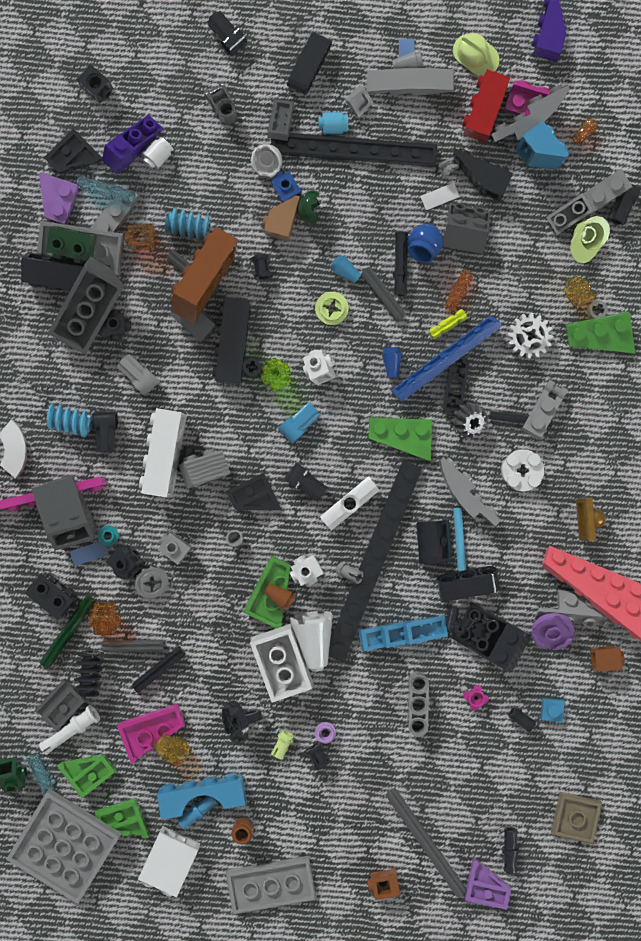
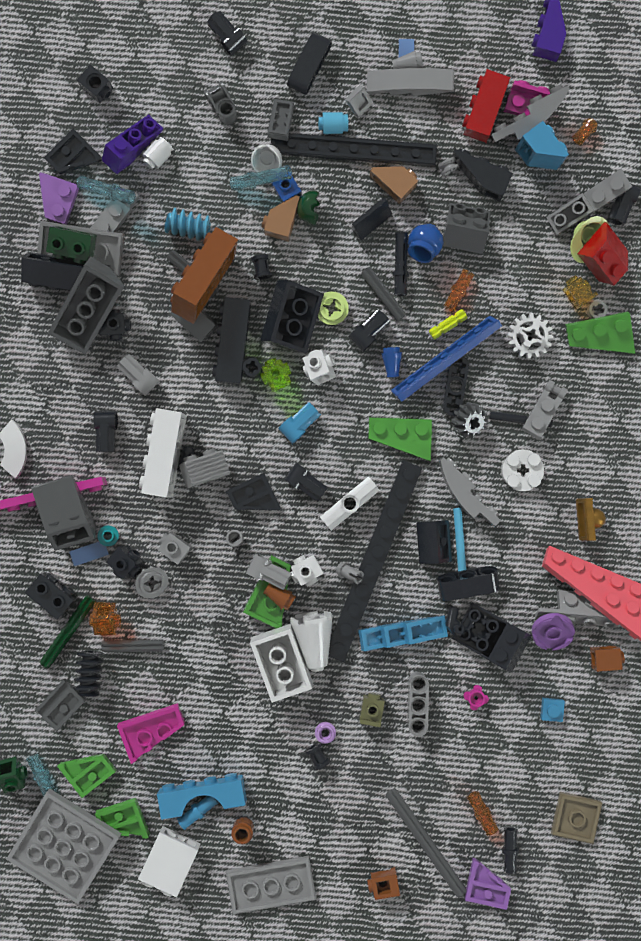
white pin [39,705,100,755] -> none
medium azure piece [47,403,94,437] -> none
clear orange brick [125,224,157,251] -> none
black axle [132,646,186,693] -> none
clear yellow brick [153,733,193,767] -> none
black tile [221,700,262,744] -> none
yellowish green pin [271,730,294,759] -> none
dark azure cone [330,254,361,283] -> none
white sticker [421,183,460,210] -> none
yellowish green piece [453,33,499,76] -> none
black pin [508,707,536,732] -> none
none -> clear light blue pin [230,165,292,191]
none -> light grey piece [246,553,292,590]
none -> black slope [260,280,324,354]
none -> black piece [348,309,391,352]
none -> black slope [351,198,392,240]
none -> olive brick [359,693,385,727]
none -> medium nougat slope [369,166,418,204]
none -> clear orange pin [467,791,499,836]
none -> red slope [577,222,628,286]

